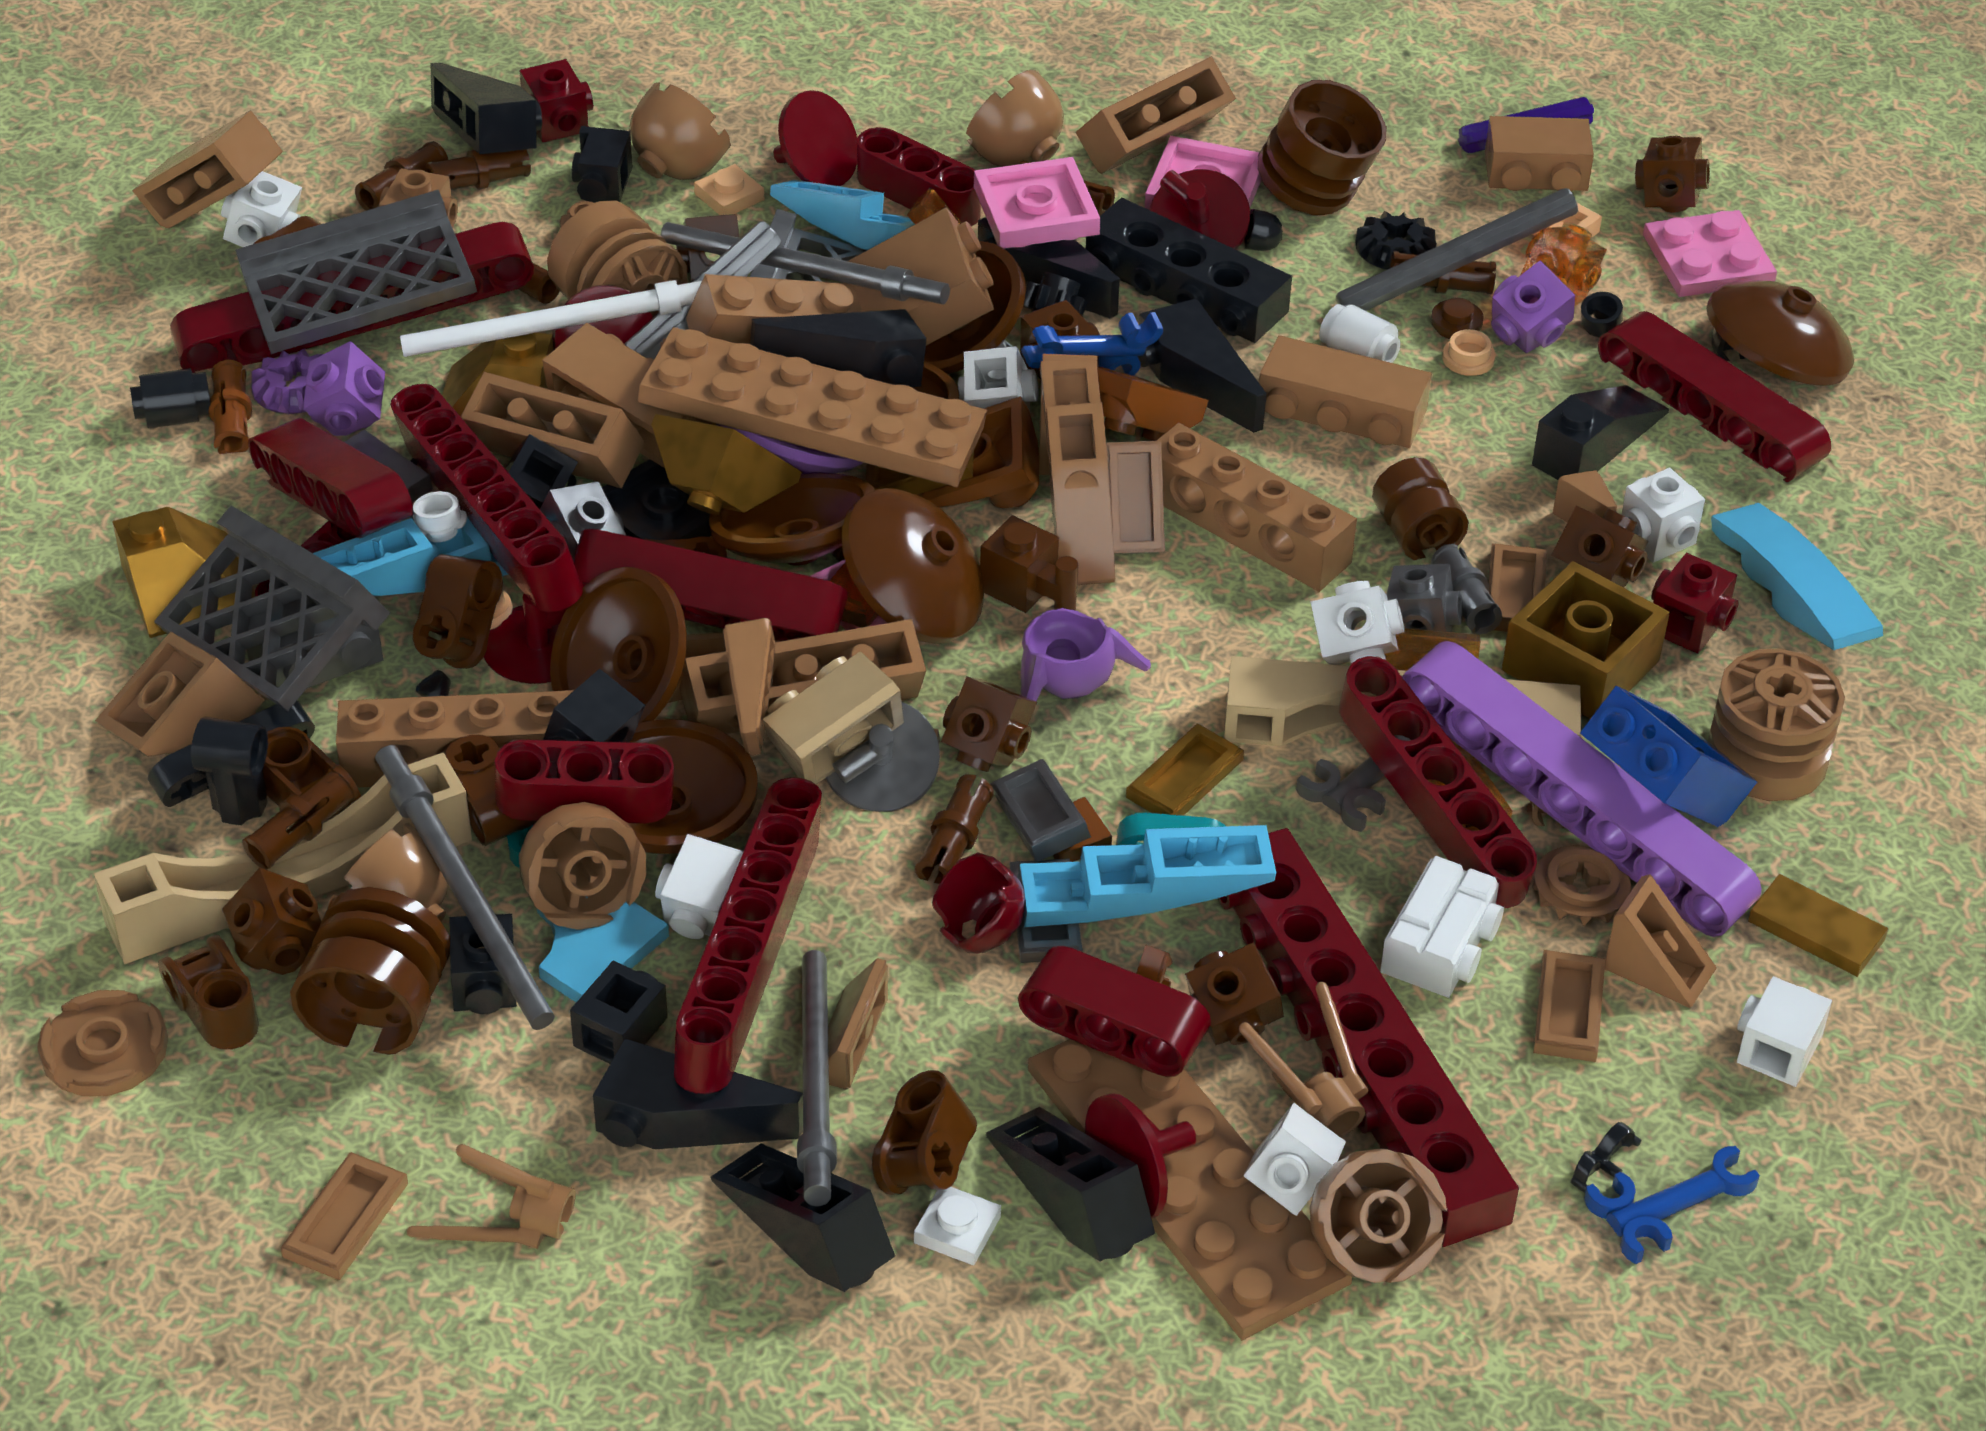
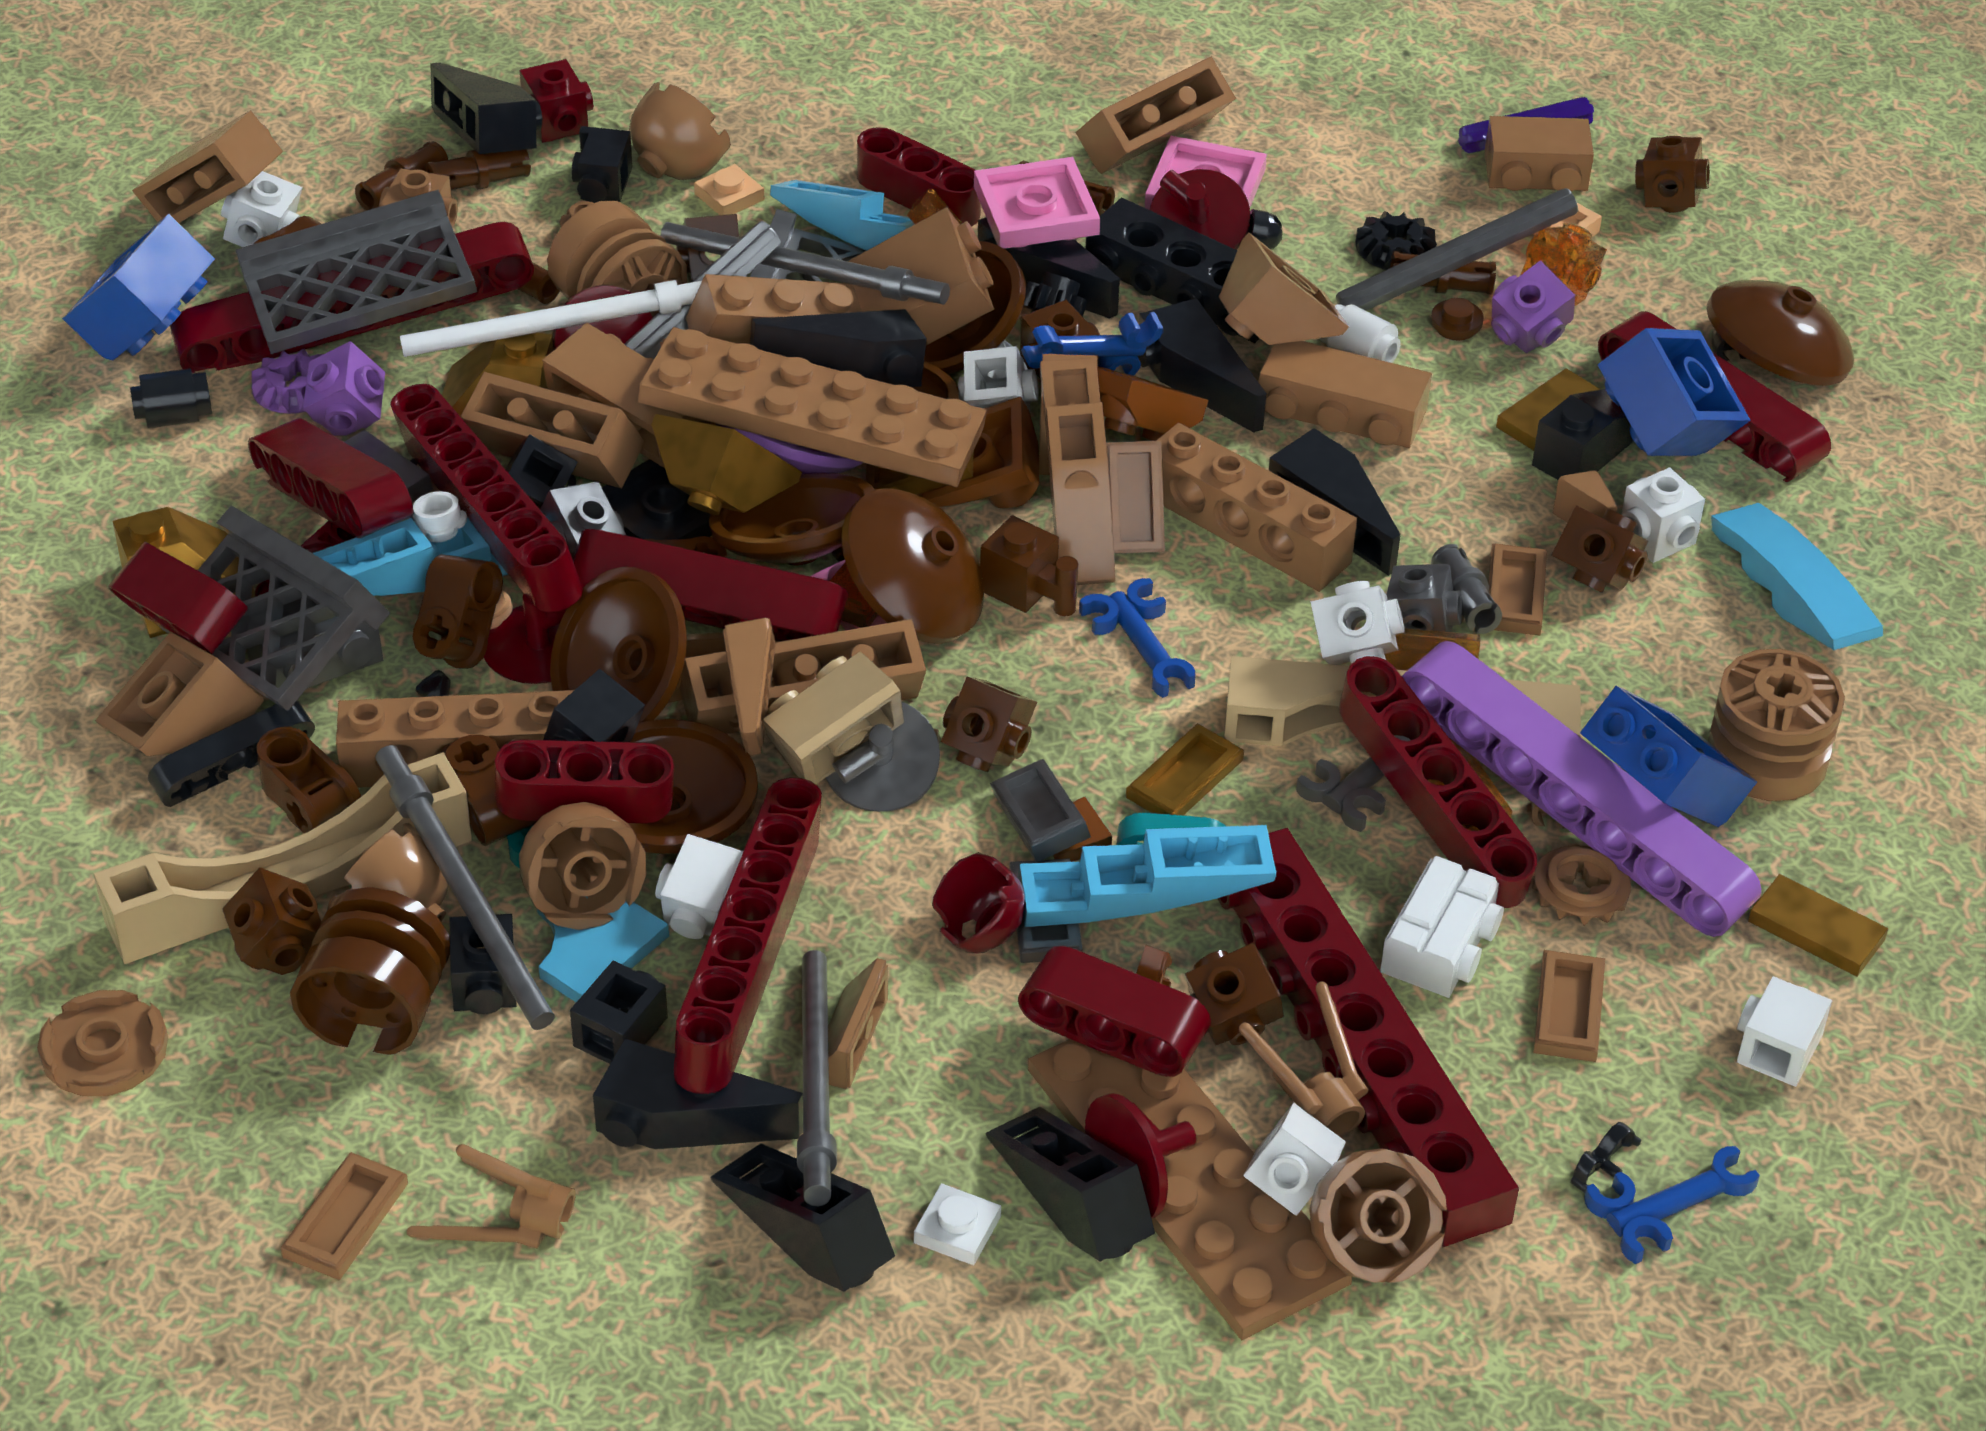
reddish brown piece [158,934,259,1049] -> none
black piece [191,717,268,825] -> none
dark orange pin [208,360,252,454] -> none
reddish brown pin [242,766,358,870] -> none
dark red shield [773,90,857,186] -> none
reddish brown piece [872,1070,977,1195] -> none
reddish brown pin [915,774,994,884] -> none
medium nougat cylinder [966,70,1064,167] -> none
medium lavender piece [1021,608,1151,701] -> none
reddish brown wheel [1257,80,1387,215] -> none
reddish brown wheel [1372,457,1469,560] -> none
light nougat plate [1442,329,1496,376] -> none
pearl gold brick [1501,561,1670,719] -> none
black hinge [1581,292,1623,338] -> none
medium nougat slope [1605,874,1717,1008] -> none
bright pink plate [1643,210,1777,297] -> none
dark red brick [1651,552,1739,654] -> none
none -> blue brick [62,214,215,361]
none -> dark red beam [108,542,248,655]
none -> blue bar [1079,578,1196,698]
none -> medium nougat slope [1219,232,1349,345]
none -> black slope [1268,428,1401,576]
none -> pearl gold tile [1496,368,1600,451]
none -> blue brick [1597,328,1751,456]

